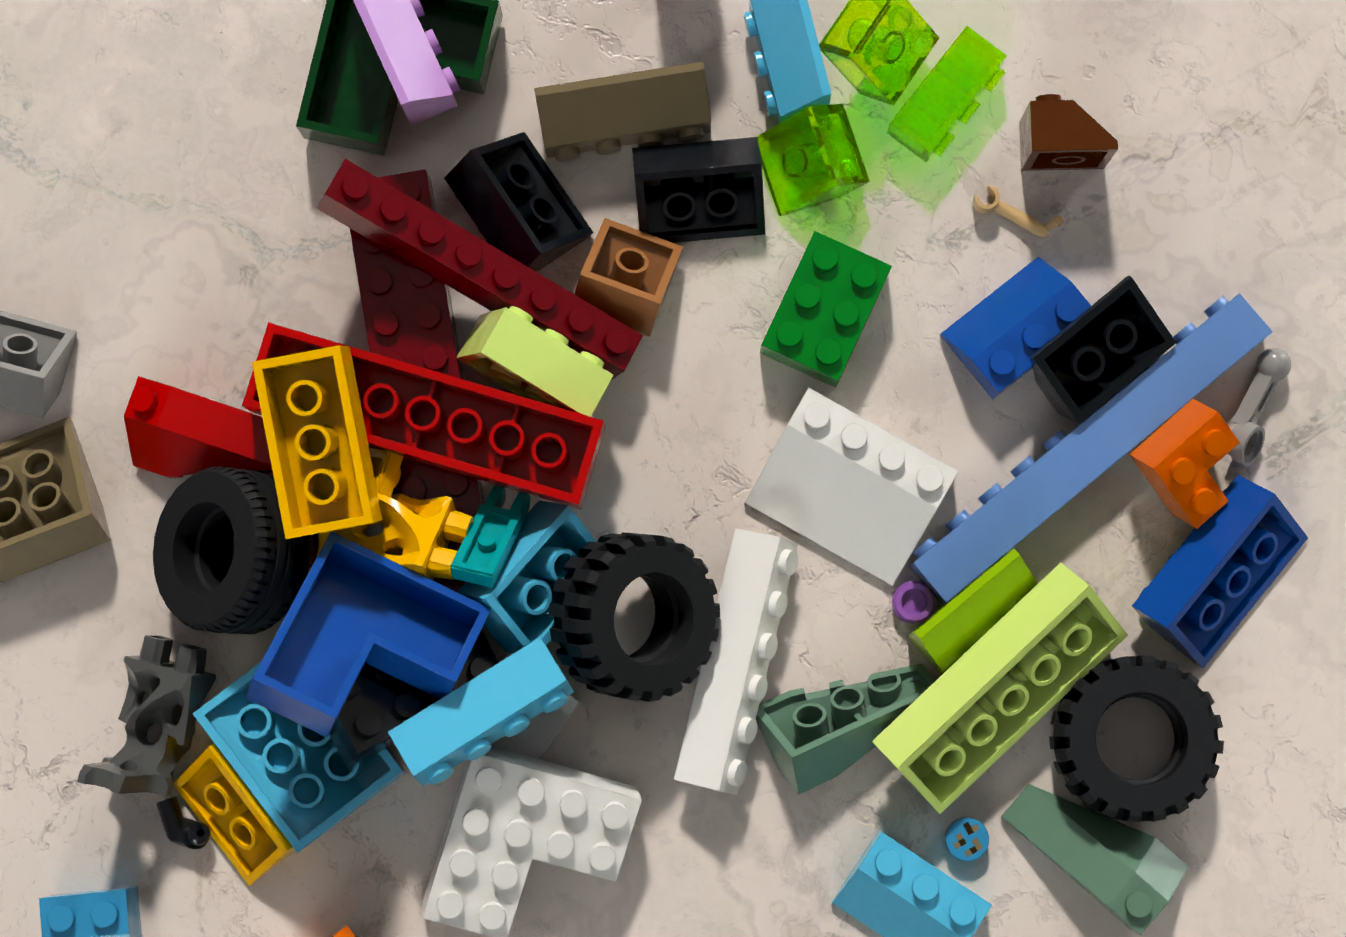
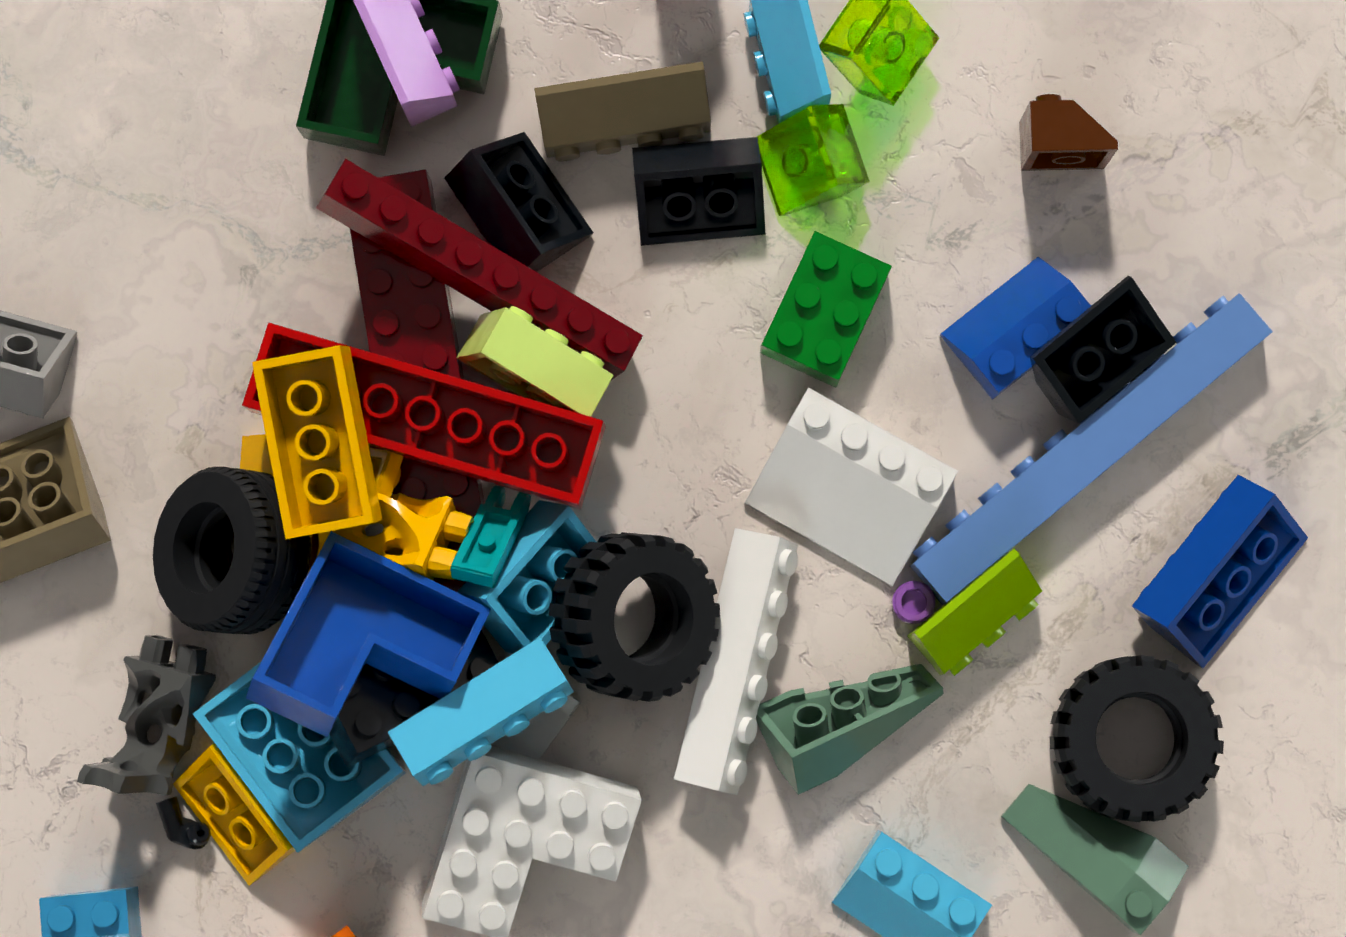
red wedge [124,376,273,478] -> none
medium nougat slope [574,218,683,337] -> none
yellowish green brick [872,562,1128,814] -> none
clear neon green brick [887,26,1007,163] -> none
dark azure tile [945,817,989,861] -> none
tan piece [972,185,1064,238] -> none
orange brick [1129,398,1240,529] -> none
light grey piece [1227,348,1291,466] -> none

